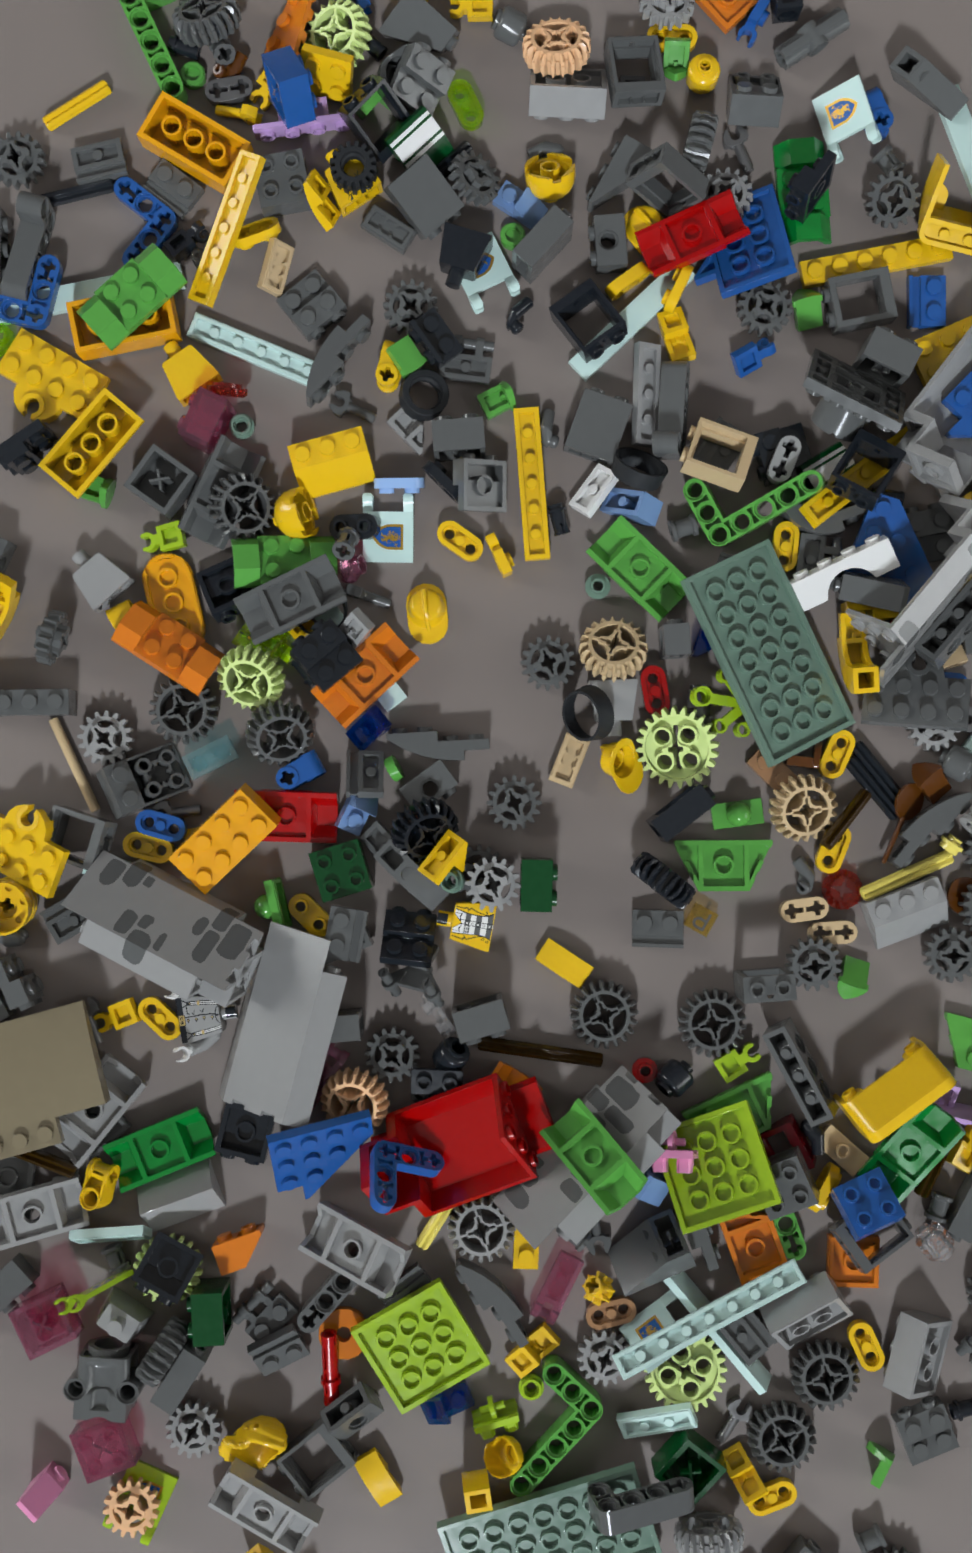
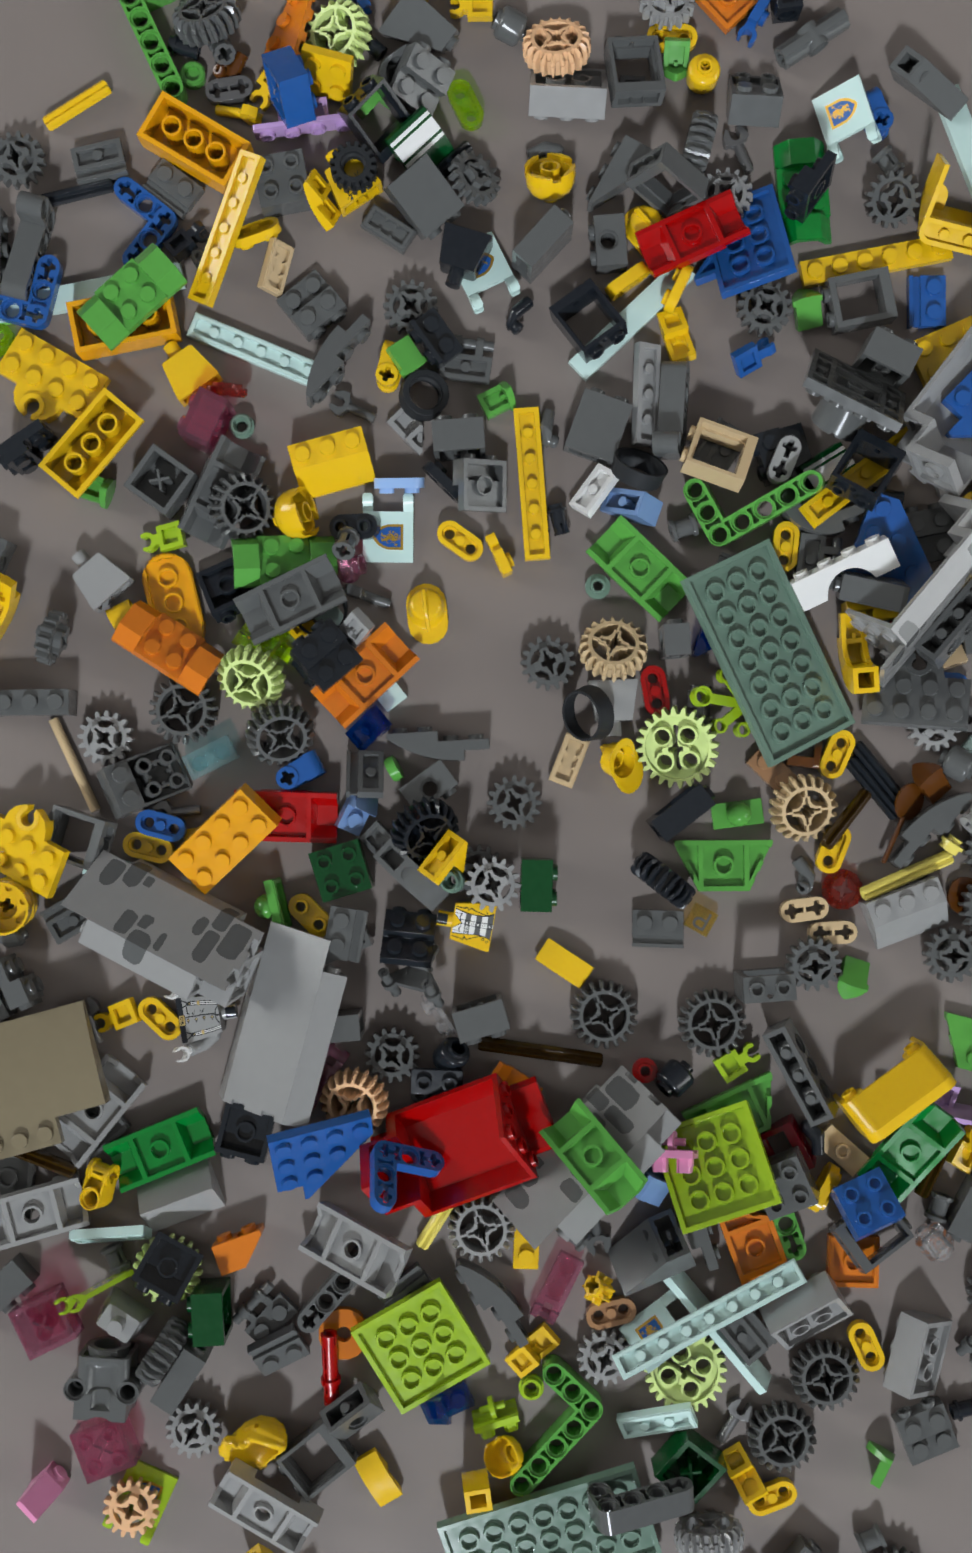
medium blue slope [492,180,548,230] -> none
bright green tile [500,222,526,251] -> none

